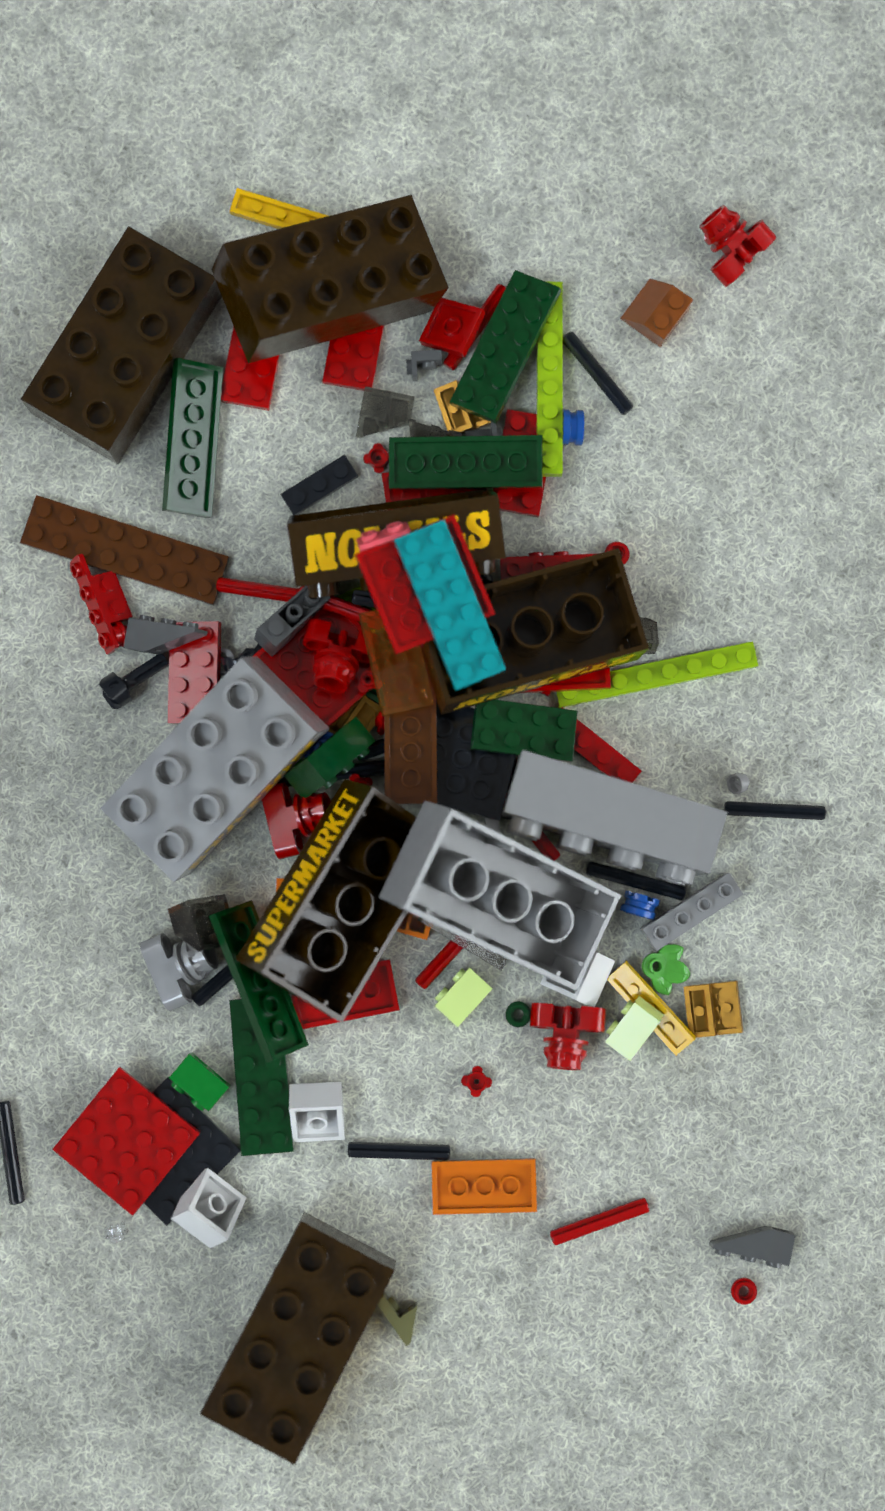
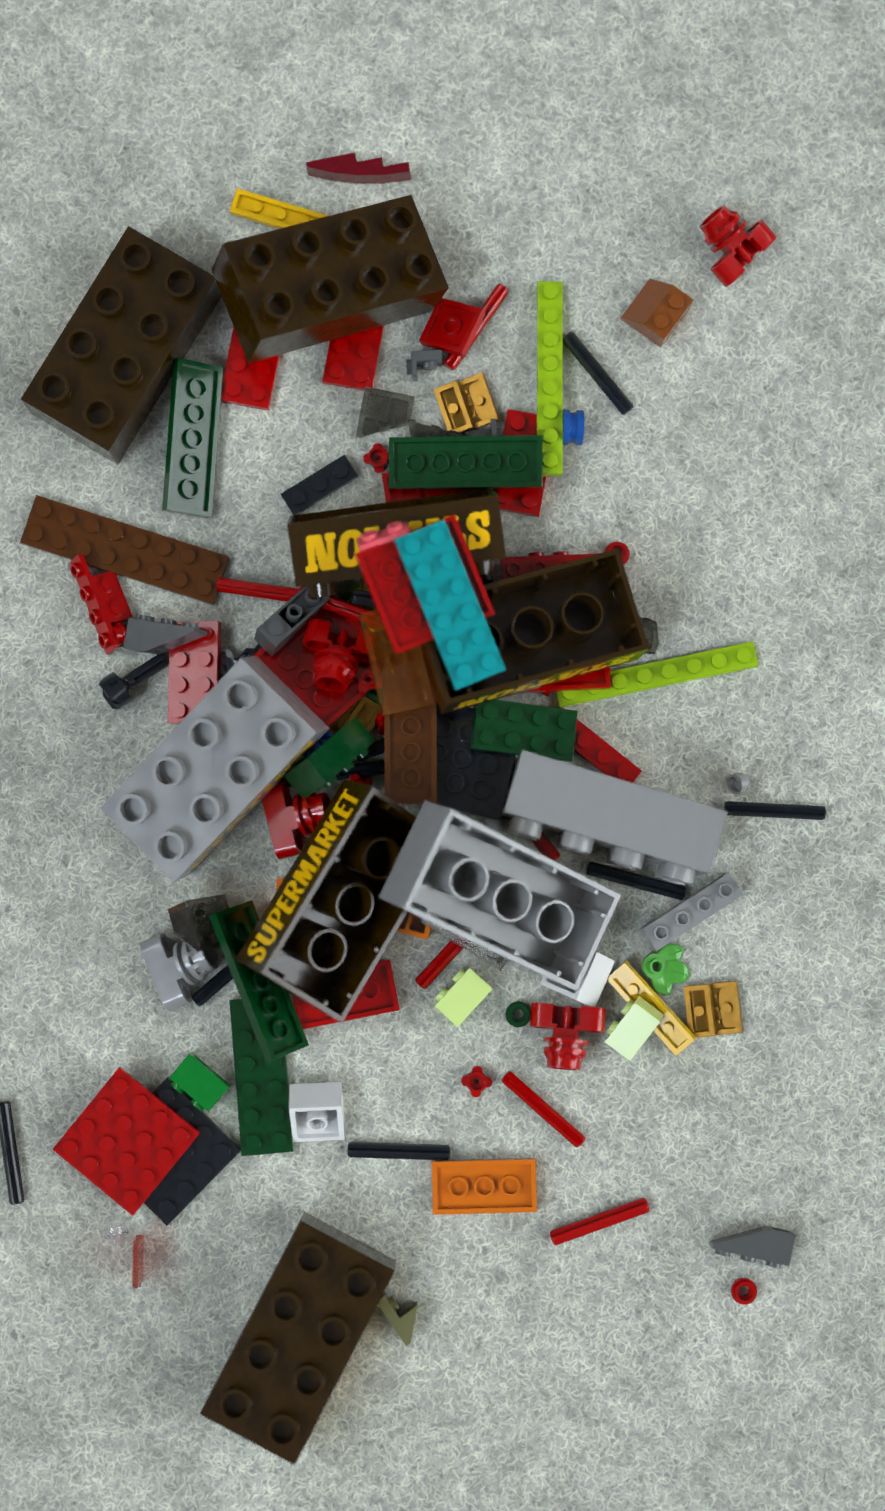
white slope [171,1168,247,1248] -> none
dark green plate [450,270,561,424] -> none
blue wheel [620,890,660,920] -> none
none -> clear red piece [132,1235,144,1288]
none -> dark red slope [306,152,411,184]
none -> red axle [501,1071,585,1148]

